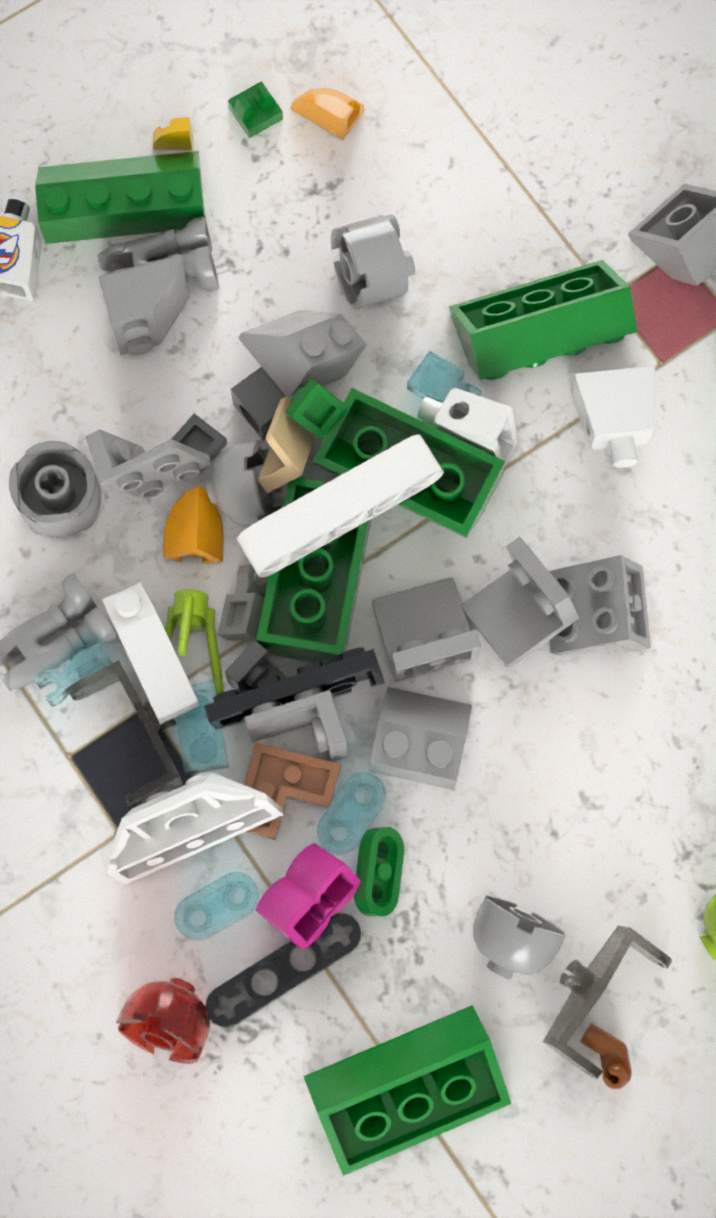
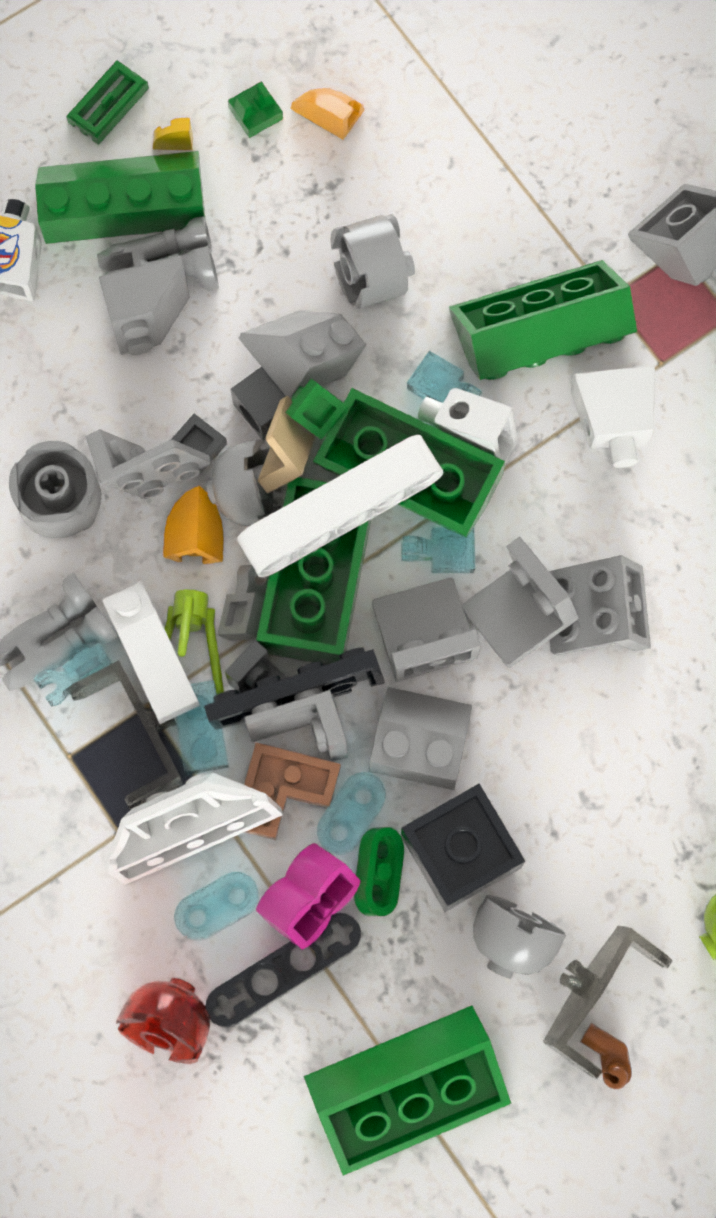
none -> green tile [66,60,149,145]
none -> black container [400,783,526,912]
none -> clear light blue plate [401,528,475,573]

